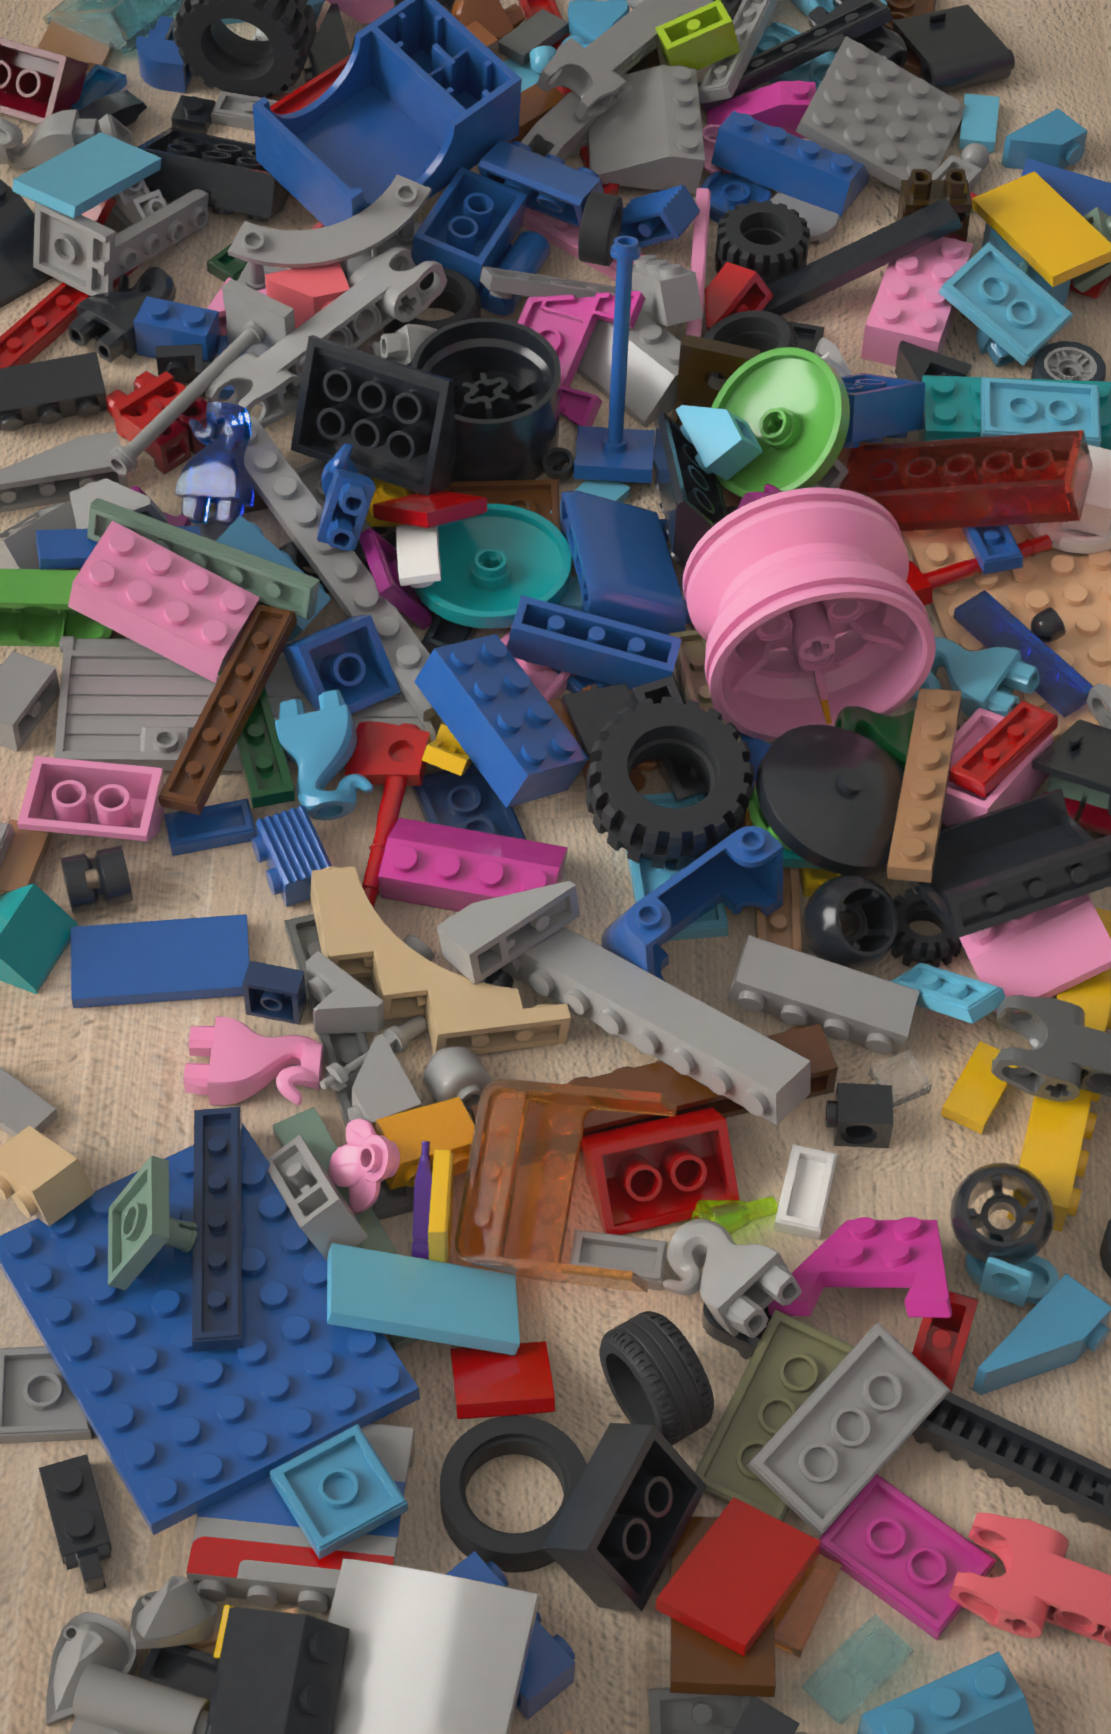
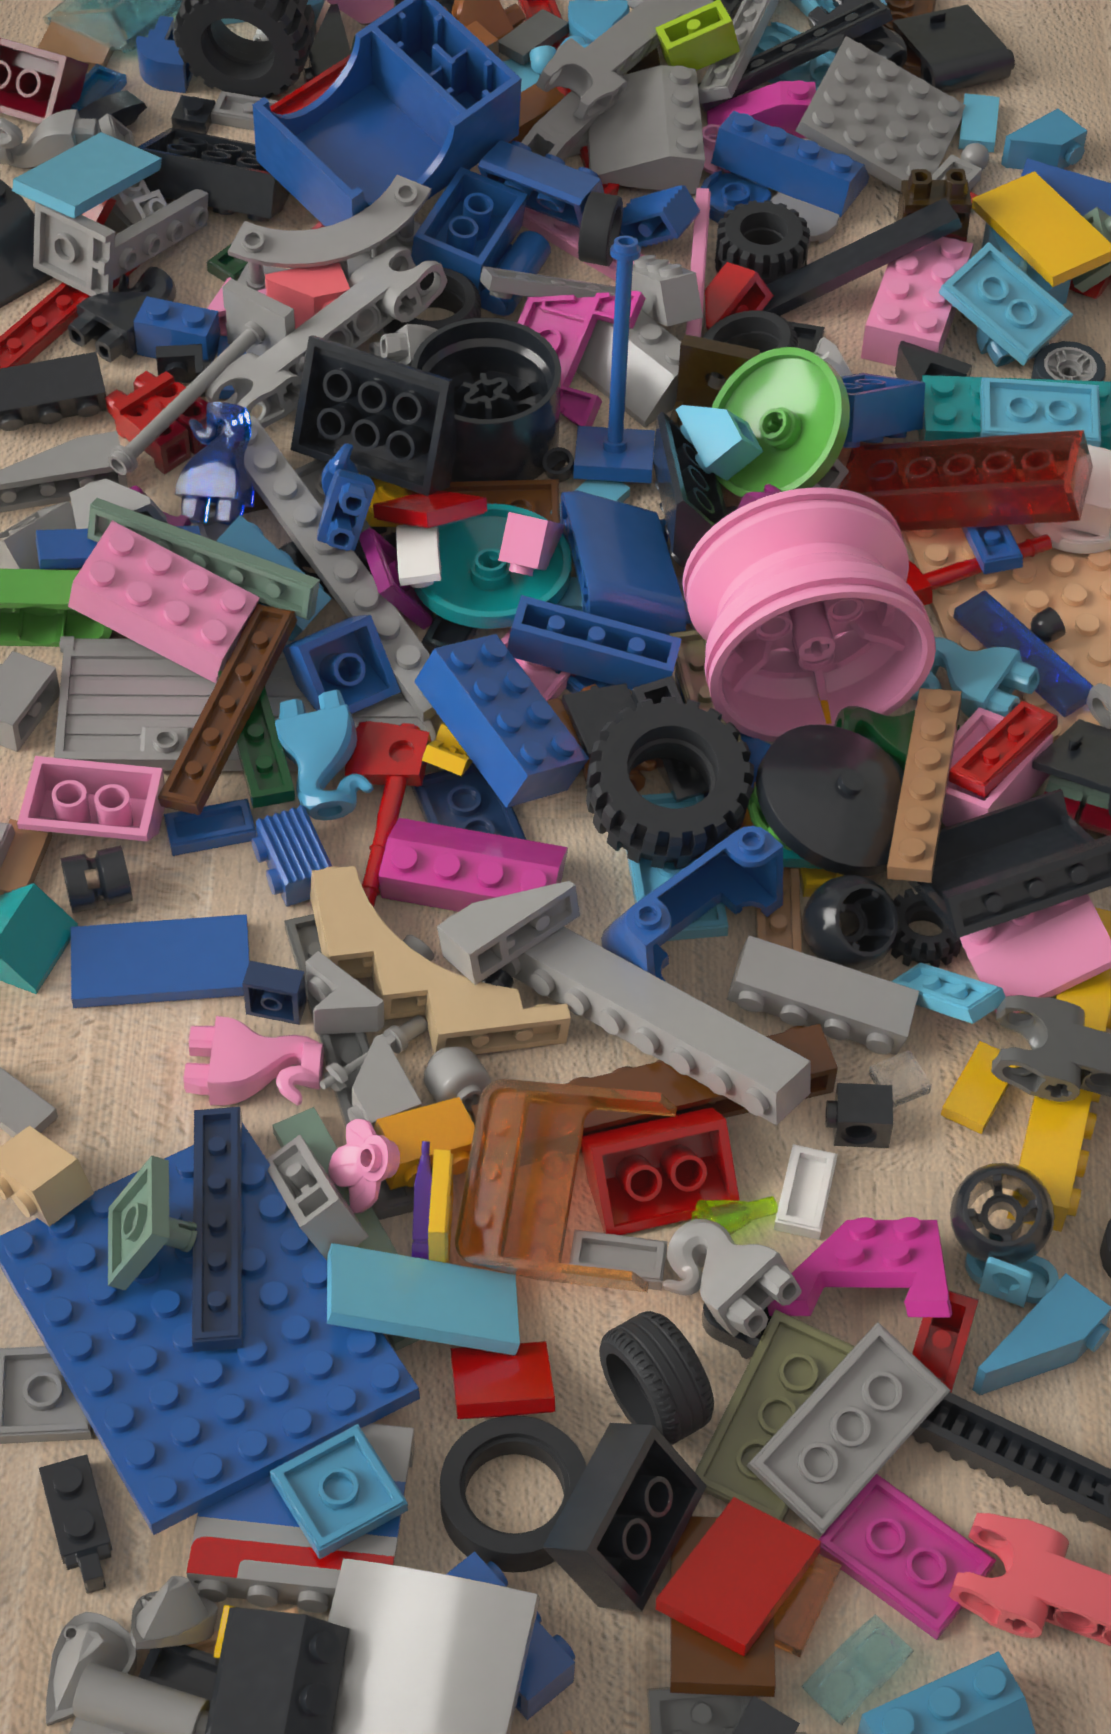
none -> bright pink slope [498,512,564,576]

